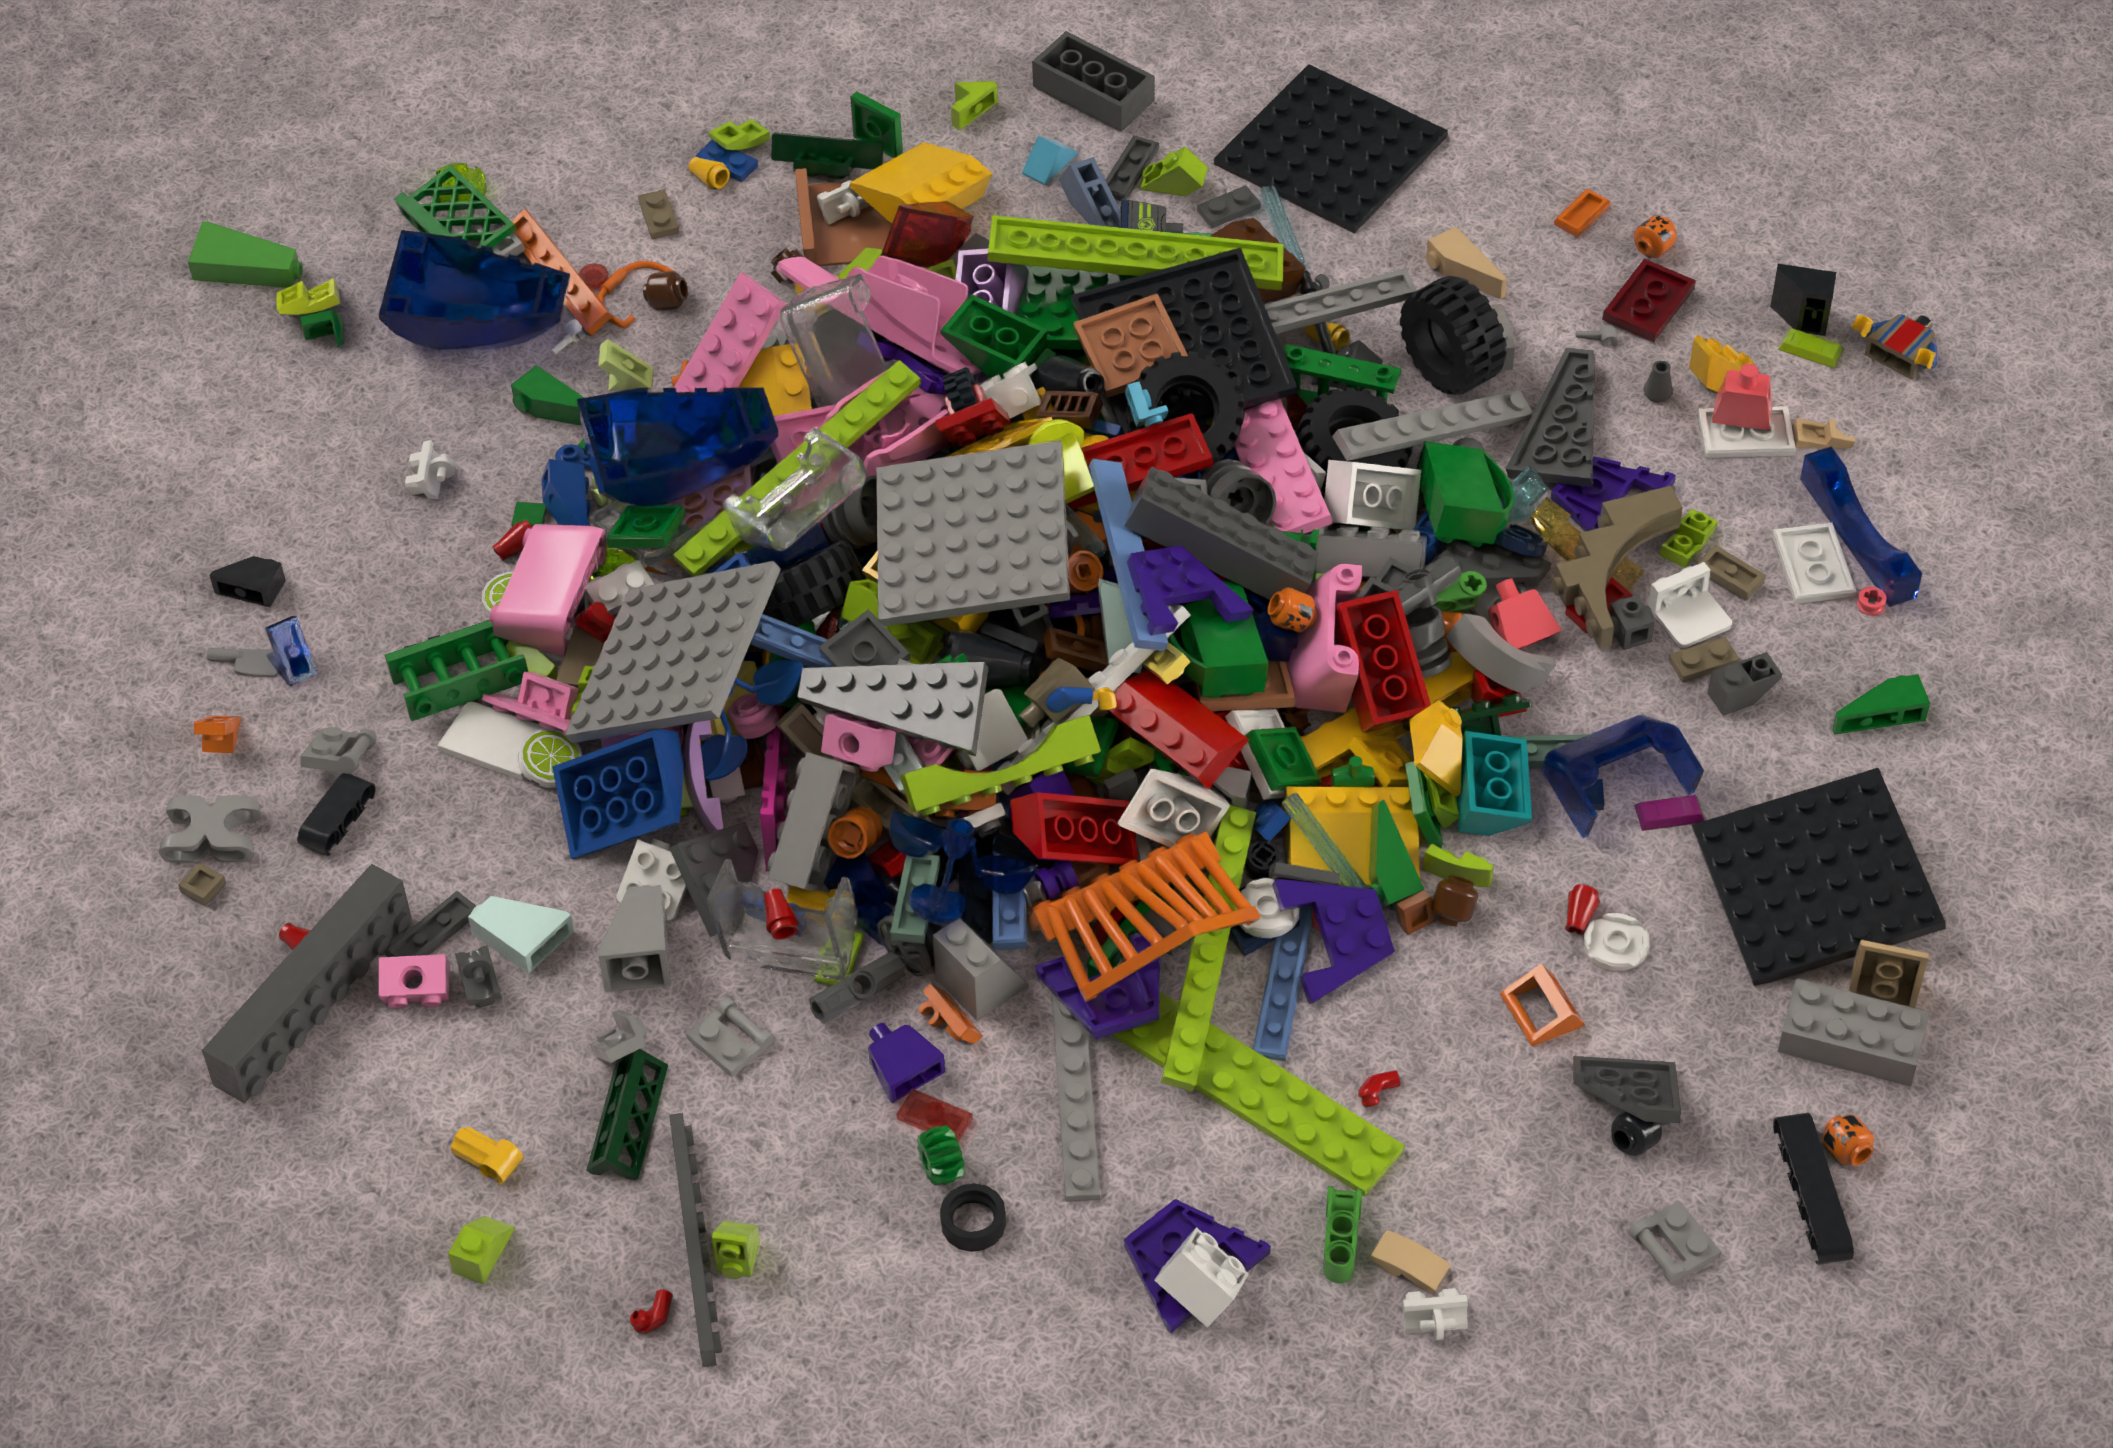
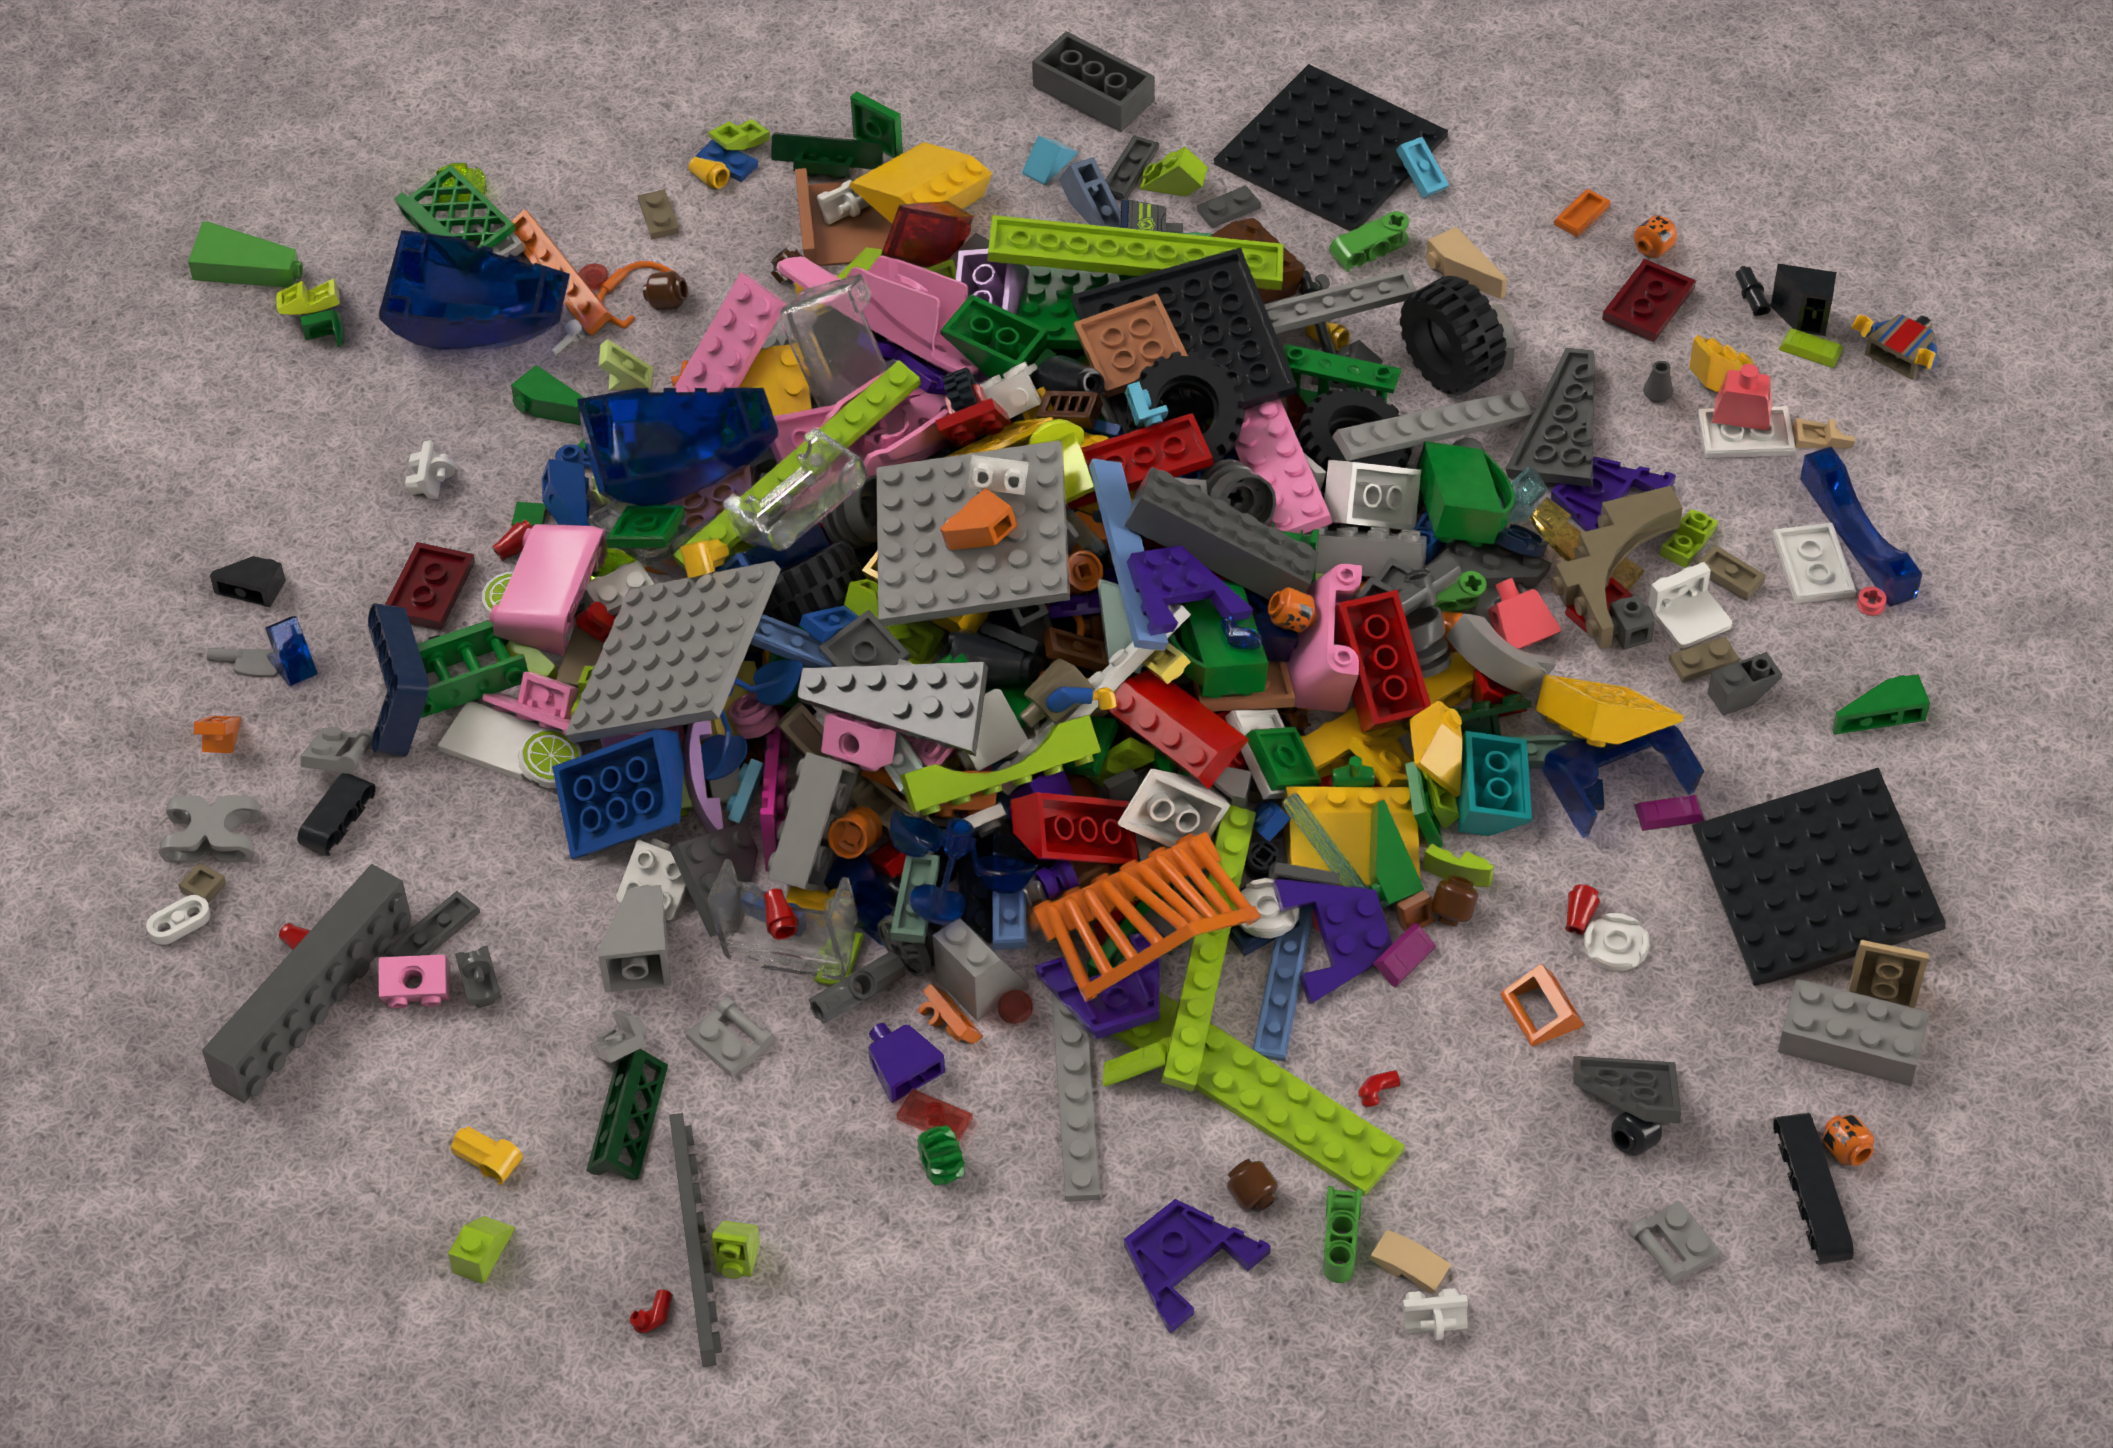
light aqua slope [468,896,574,974] -> none
black tyre [940,1183,1006,1252] -> none
lime slope [951,81,998,130] -> none
white slope [1154,1227,1248,1328] -> none
clear light blue axle [1261,185,1305,266] -> none
light grey hand [1576,325,1618,347] -> none
none -> white plate [146,895,211,945]
none -> dark blue beam [368,603,429,757]
none -> dark red plate [385,542,475,630]
none -> yellow piece [680,538,729,578]
none -> medium azure plate [726,759,765,823]
none -> blue plate [799,605,859,642]
none -> orange slope [940,488,1018,550]
none -> white hips [968,455,1029,495]
none -> clear red tile [998,990,1033,1024]
none -> lime tile [1103,1042,1167,1087]
none -> clear blue arm [1220,616,1262,650]
none -> reddish brown head [1227,1159,1278,1212]
none -> bright green piece [1329,211,1409,272]
none -> magenta tile [1373,922,1436,988]
none -> medium azure plate [1396,137,1449,198]
none -> yellow slope [1535,674,1684,747]
none -> black axle [1735,266,1771,316]

